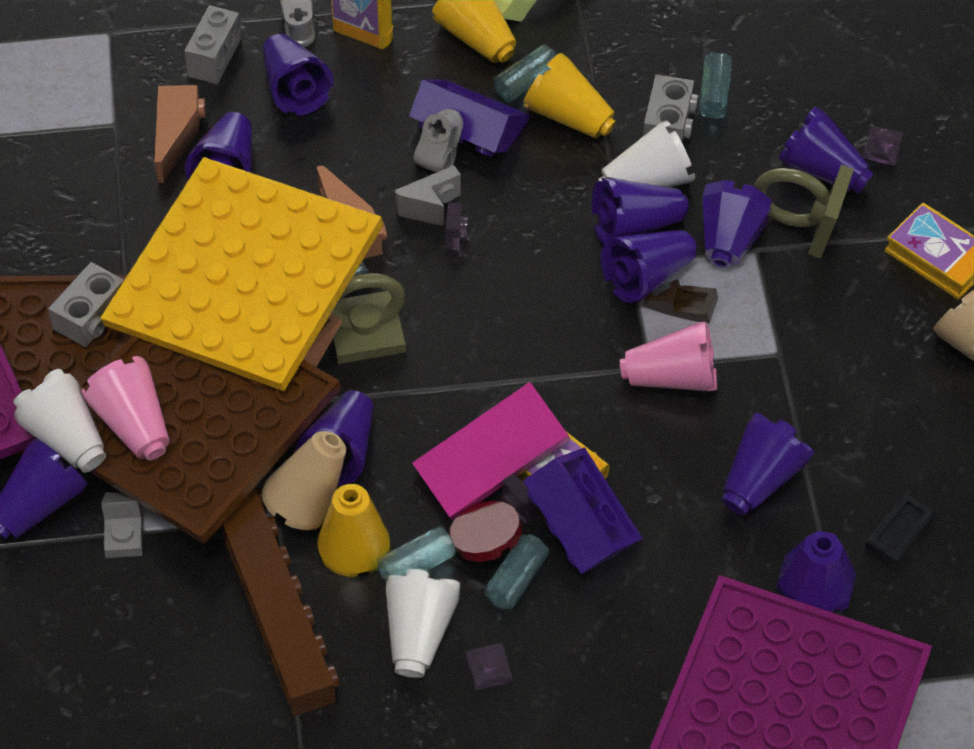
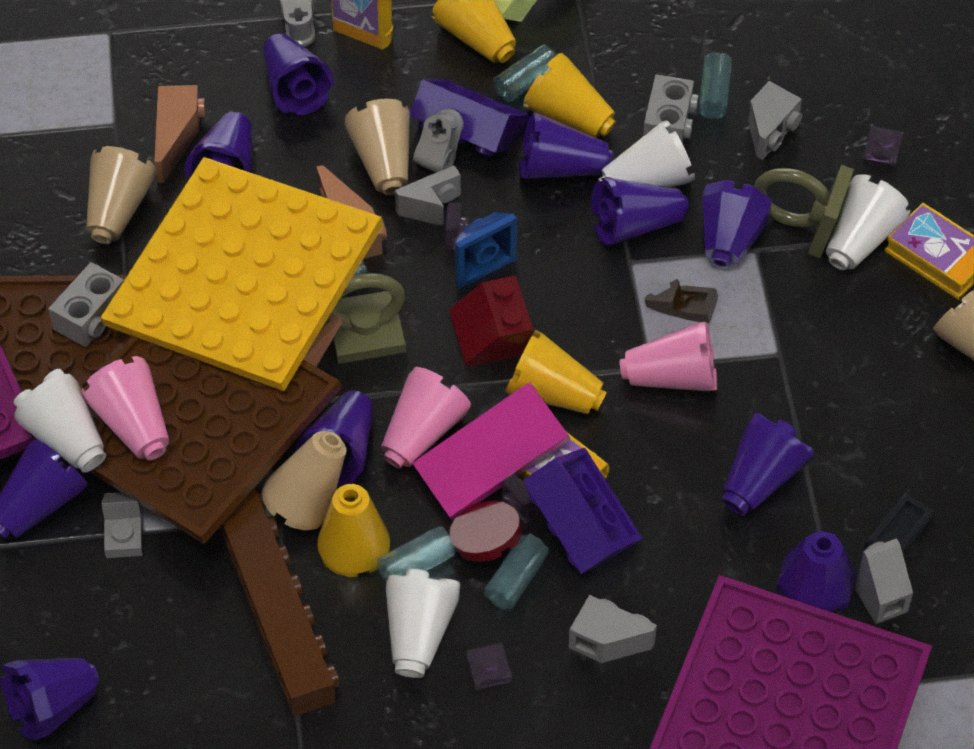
light grey brick [185,5,242,84] -> none
dark purple cone [600,230,697,303] -> none
dark purple cone [778,107,874,194] -> none
none -> dark purple cone [0,658,99,740]
none -> tan cone [86,146,157,244]
none -> tan cone [344,99,410,195]
none -> bright pink cone [381,367,471,469]
none -> dark red slope [449,275,533,368]
none -> blue slope [455,212,517,289]
none -> yellow cone [505,330,607,414]
none -> dark purple cone [519,113,613,179]
none -> light grey slope [568,595,657,663]
none -> light grey slope [748,81,802,160]
none -> white cone [826,174,910,270]
none -> light grey slope [855,538,913,624]

